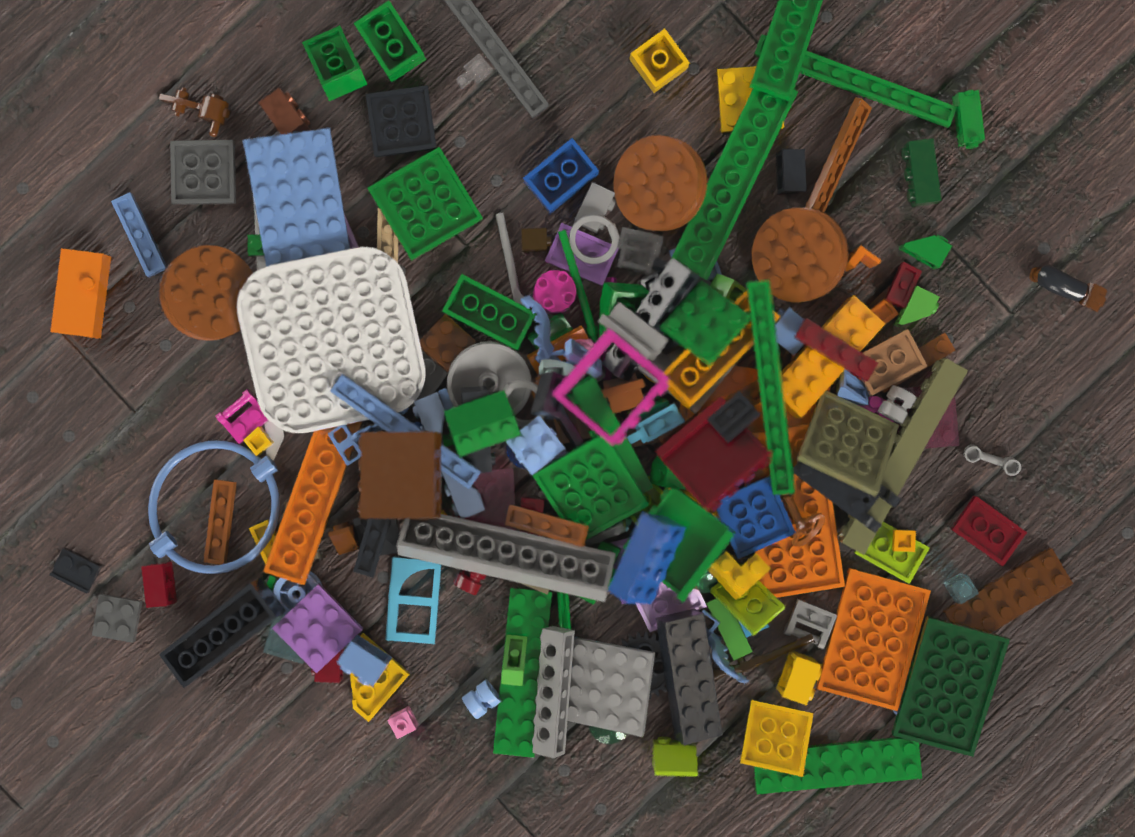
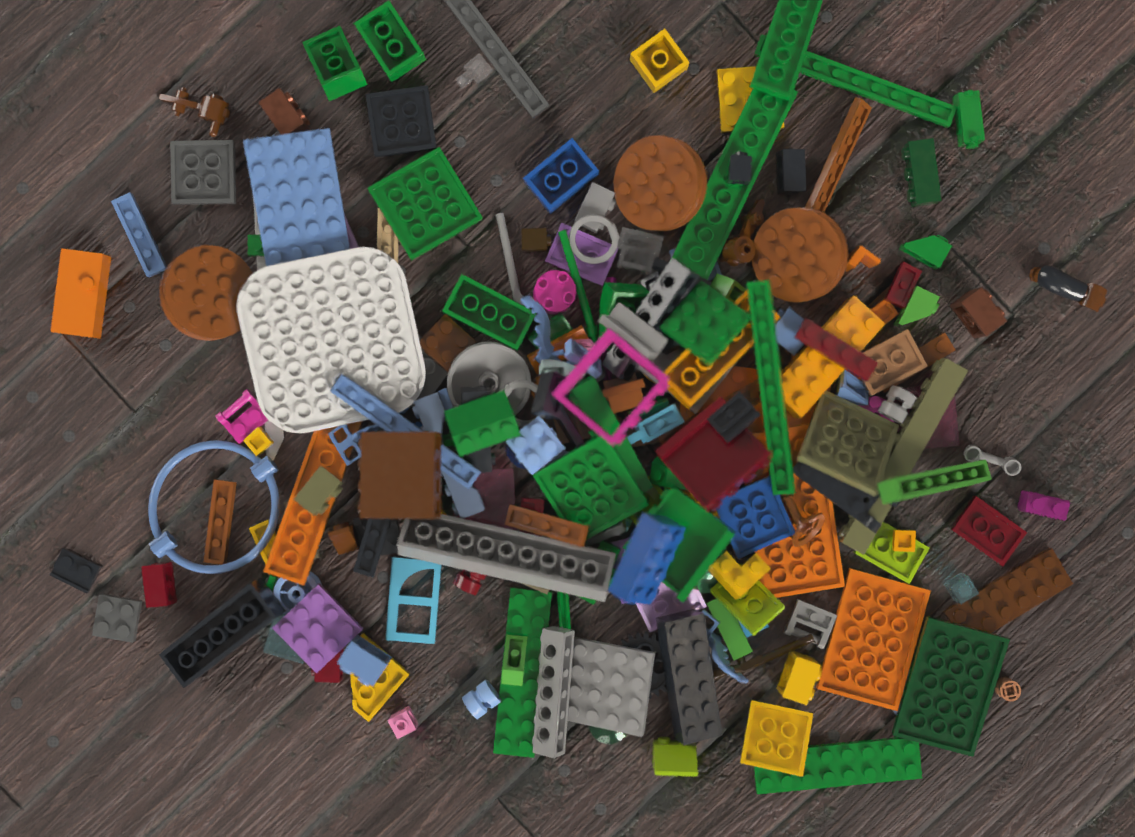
none -> olive brick [294,466,343,516]
none -> reddish brown piece [719,199,765,267]
none -> black brick [727,152,753,185]
none -> bright green brick [877,459,992,504]
none -> copper brick [950,287,1007,339]
none -> nougat wheel [994,677,1021,701]
none -> magenta brick [1017,490,1070,521]

